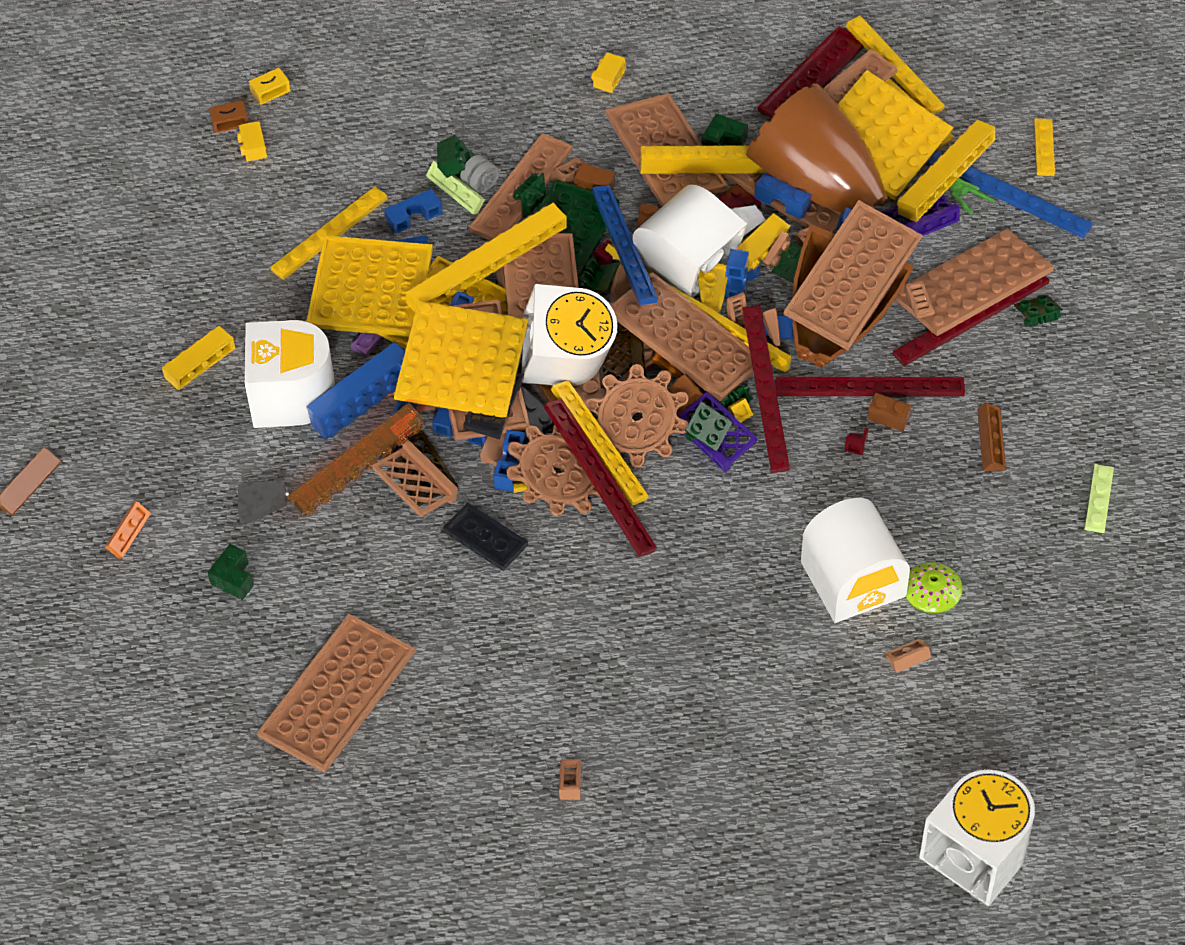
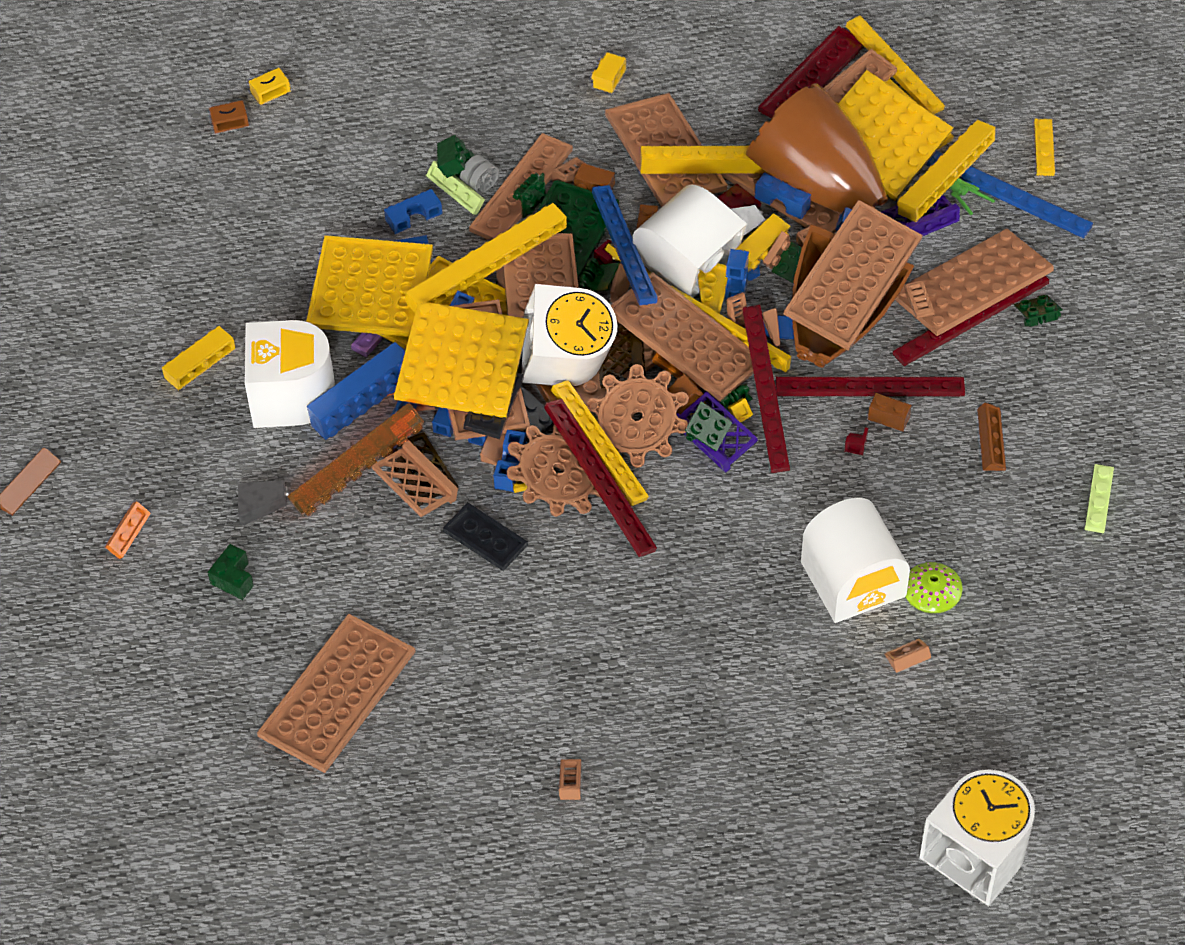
yellow brick [237,121,267,161] -> none
yellow plate [271,186,388,280] -> none
dark green brick [701,114,748,146] -> none

